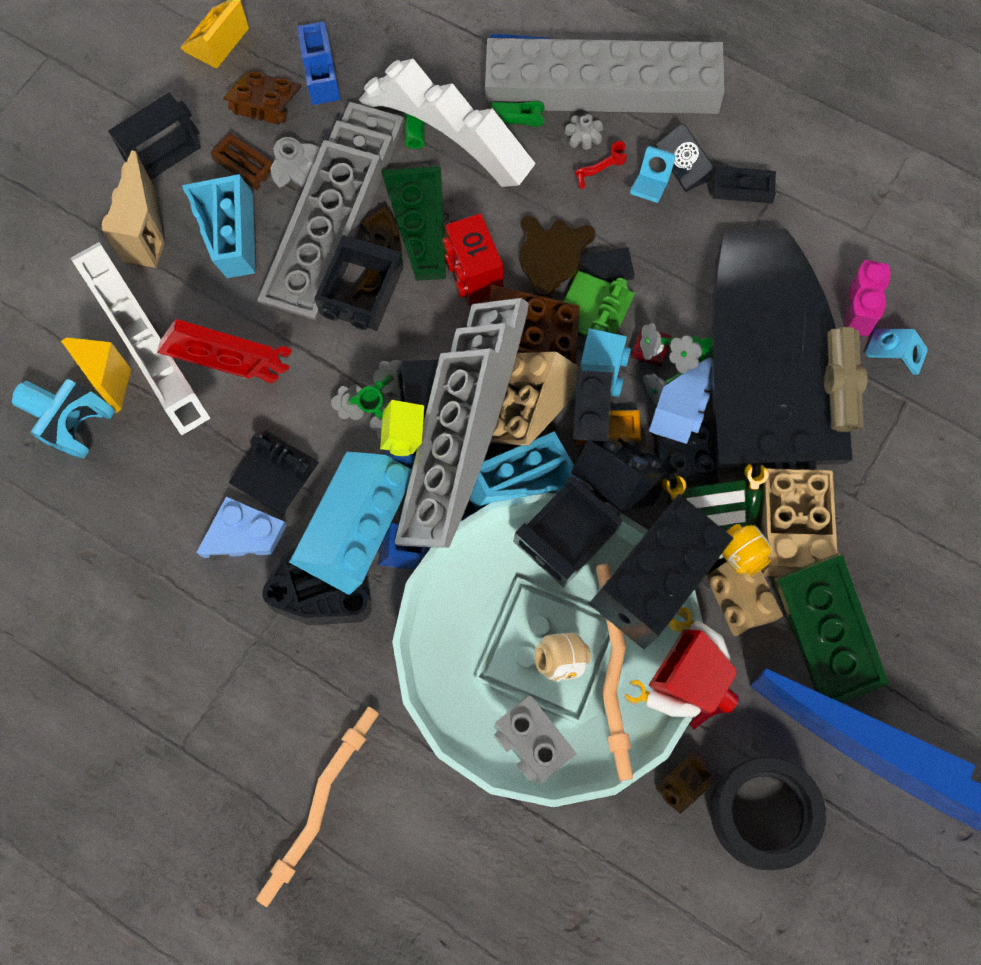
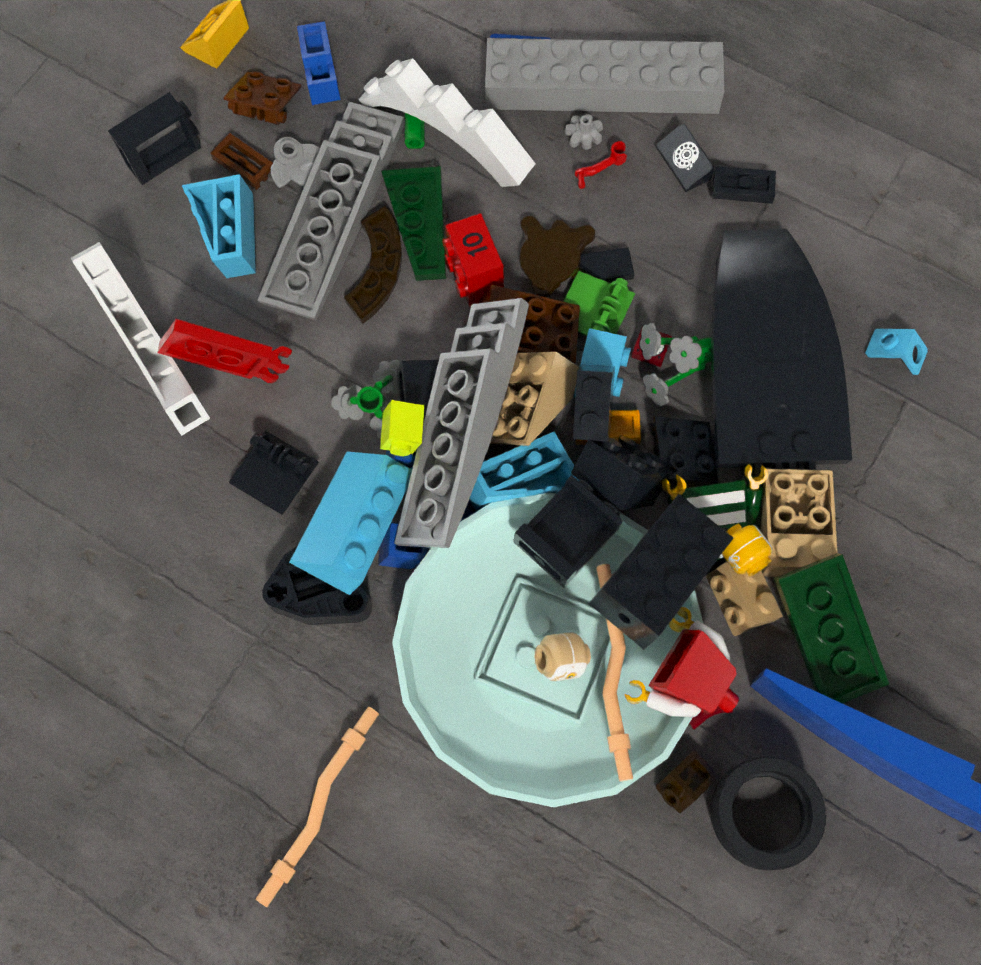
medium azure connector [12,379,115,459] -> none
yellow slope [61,337,131,413] -> none
tan slope [102,150,165,268] -> none
light blue wing [196,497,287,558] -> none
black window [314,235,404,331] -> none
green bar [491,101,545,127] -> none
light grey brick [494,695,577,785] -> none
medium azure bracket [630,146,676,203] -> none
light blue slope [648,357,712,444] -> none
dark tan piece [824,327,867,432] -> none
dark pink brick [844,260,891,337] -> none

